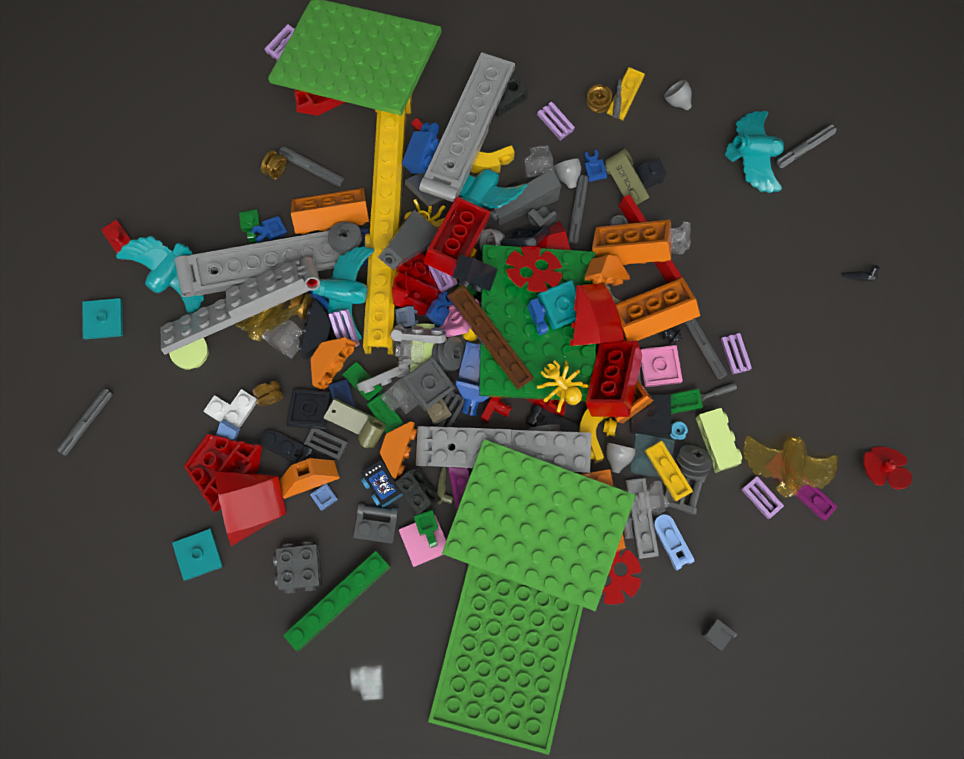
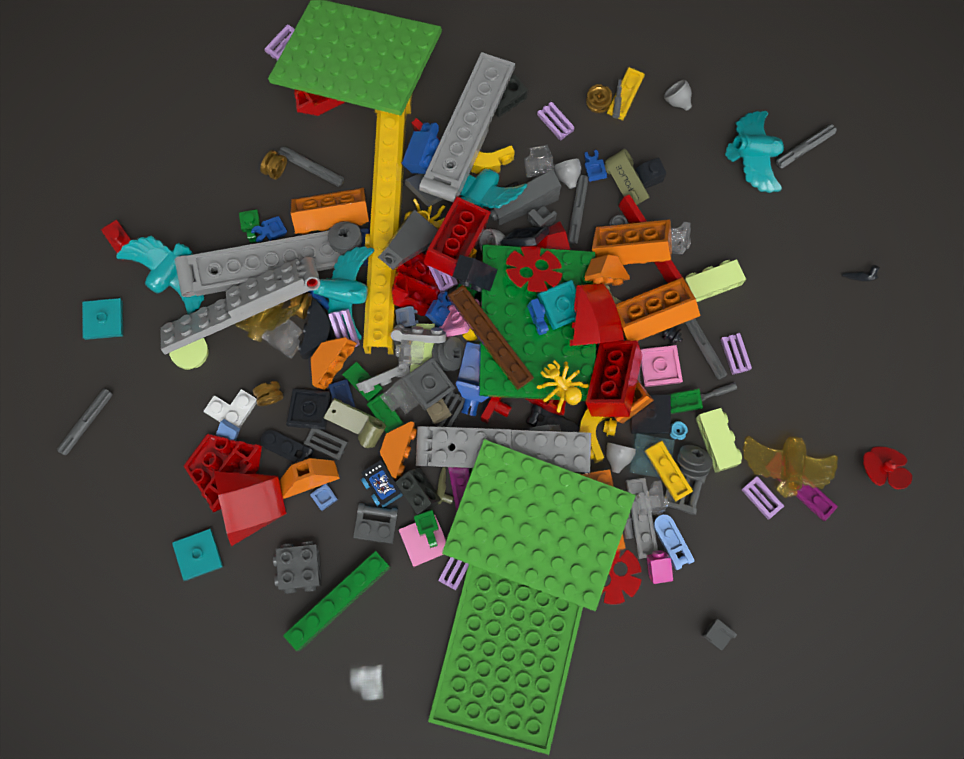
none -> lavender tile [438,557,469,590]
none -> brick [647,551,673,584]
none -> yellowish green brick [685,259,746,302]

